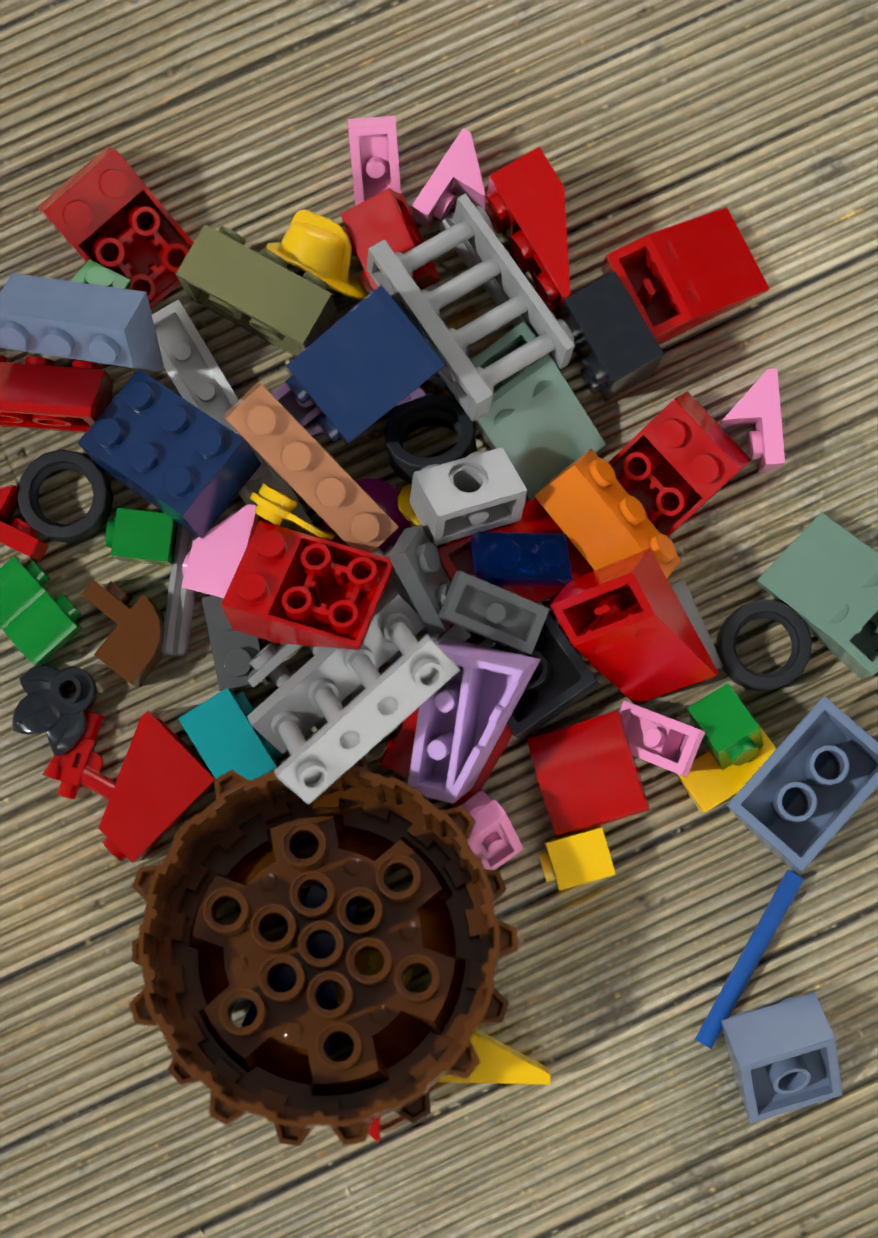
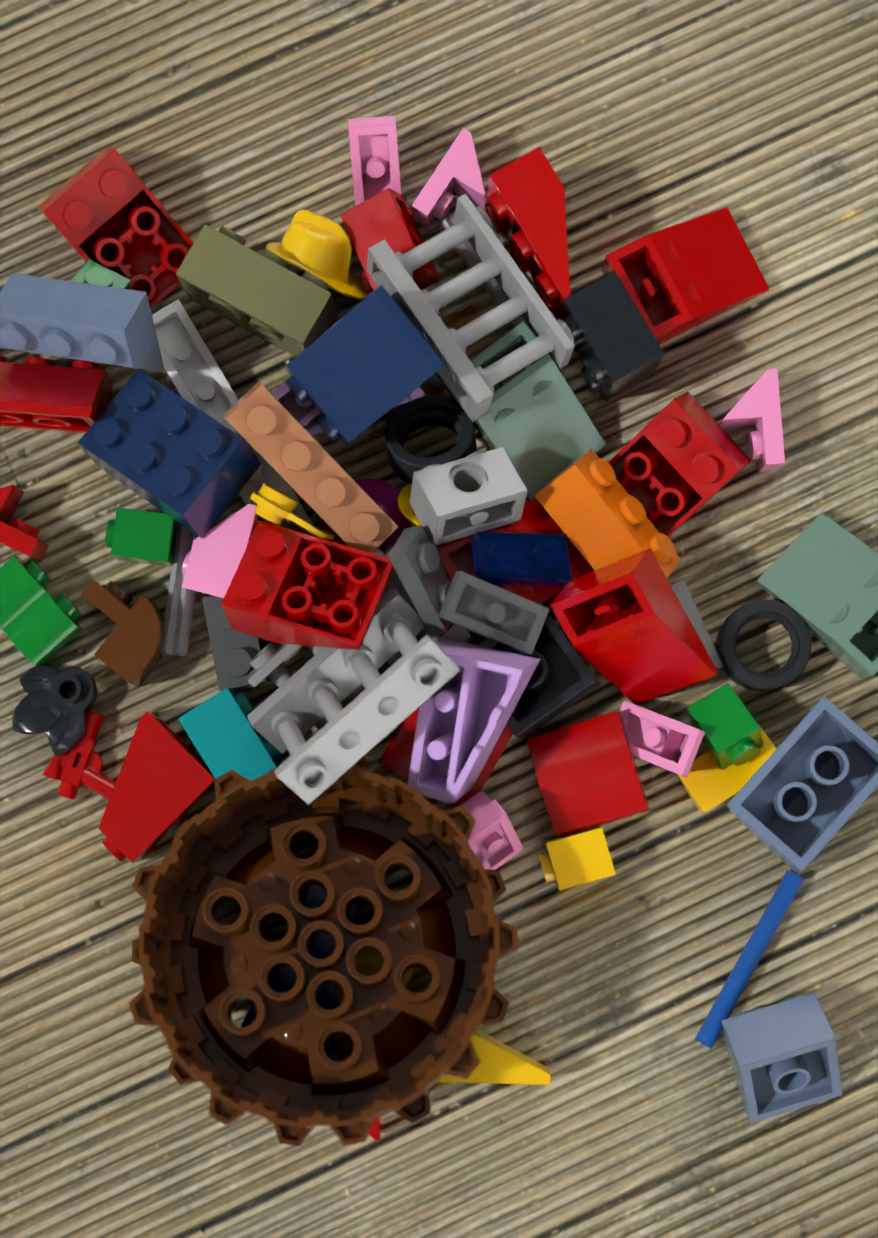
black tyre [17,449,113,543] -> none

